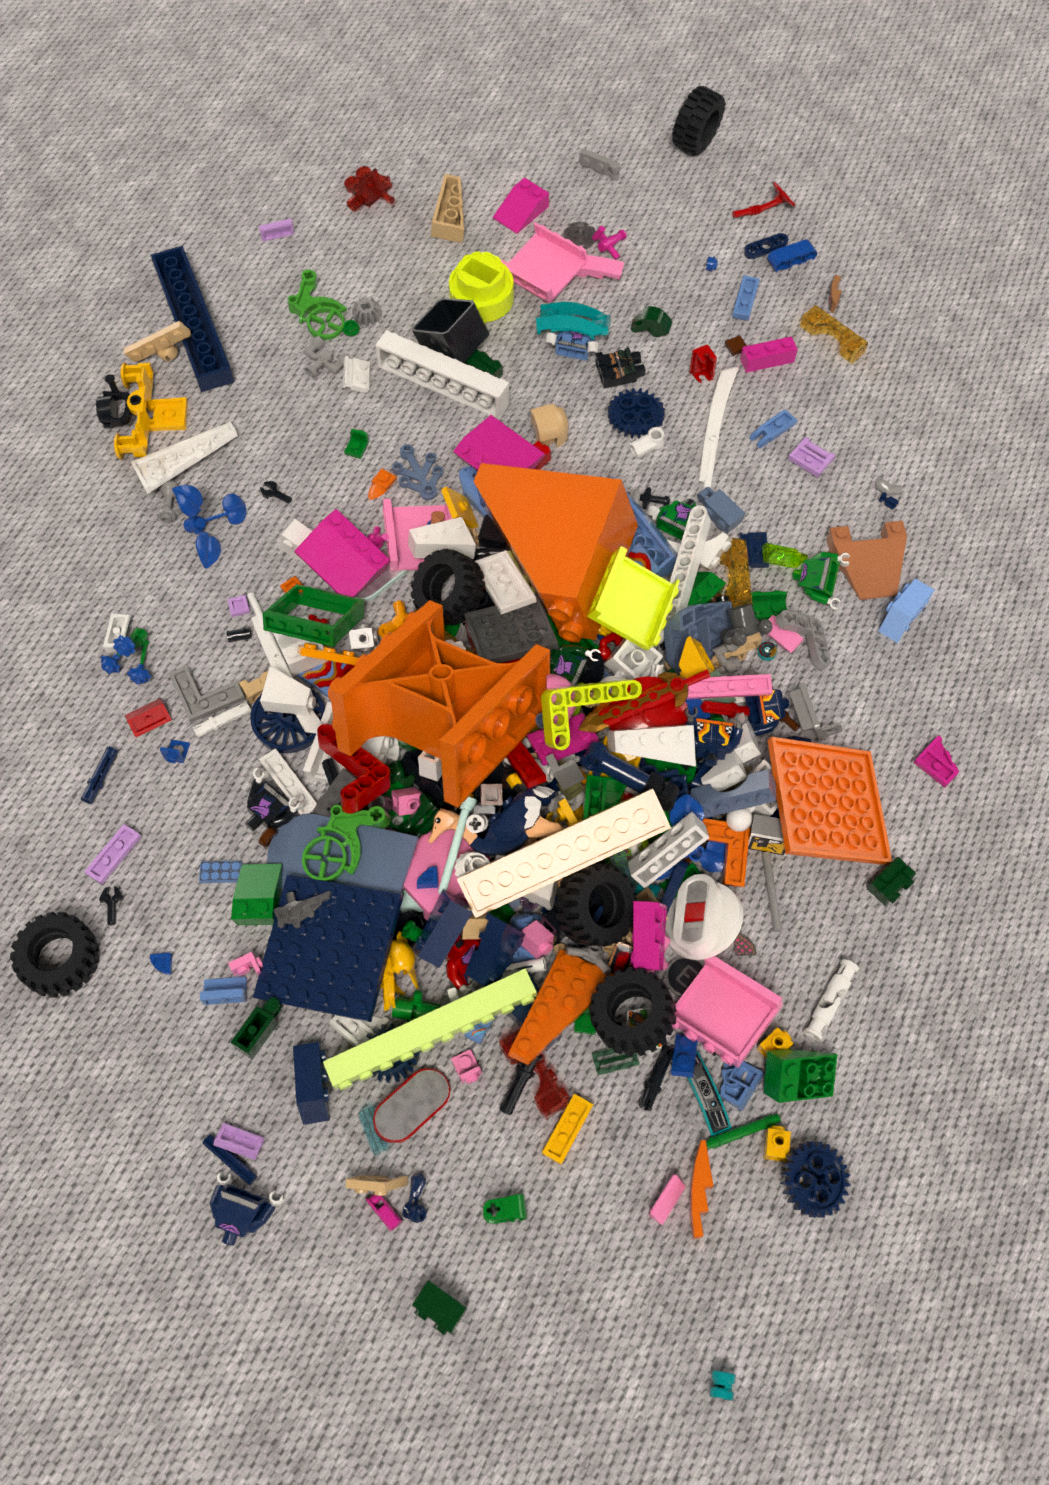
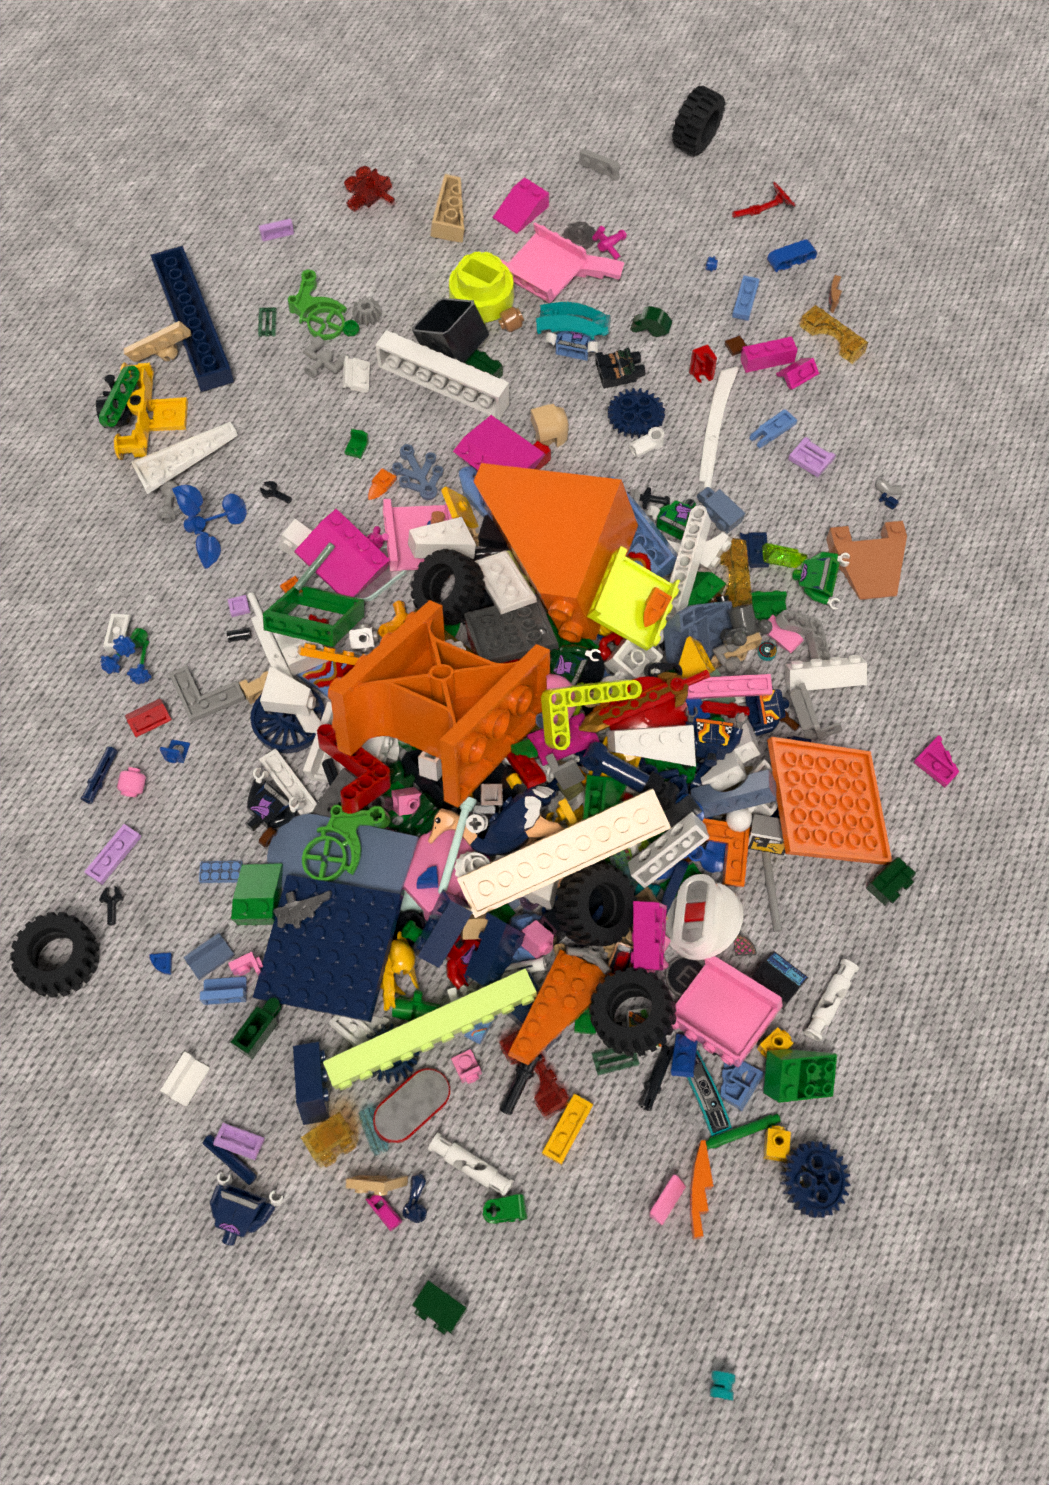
white pin [192,701,251,738] -> none
dark blue beam [744,233,789,259] -> none
light blue wedge [879,578,935,643] -> none
none -> green beam [99,366,140,427]
none -> bright pink head [117,767,146,798]
none -> white panel [160,1051,210,1106]
none -> sand blue panel [183,933,235,980]
none -> clear green tile [258,307,277,337]
none -> sand green bar [294,542,335,591]
none -> clear yellow brick [301,1111,358,1168]
none -> white piece [428,1133,514,1198]
none -> medium nougat head [498,306,525,332]
none -> green tile [510,739,538,758]
none -> orange plate [643,587,672,627]
none -> black beam [644,662,683,678]
none -> black tile [664,794,702,832]
none -> black slope [751,951,809,1010]
none -> dark pink panel [776,358,819,390]
none -> white brick [785,655,867,692]

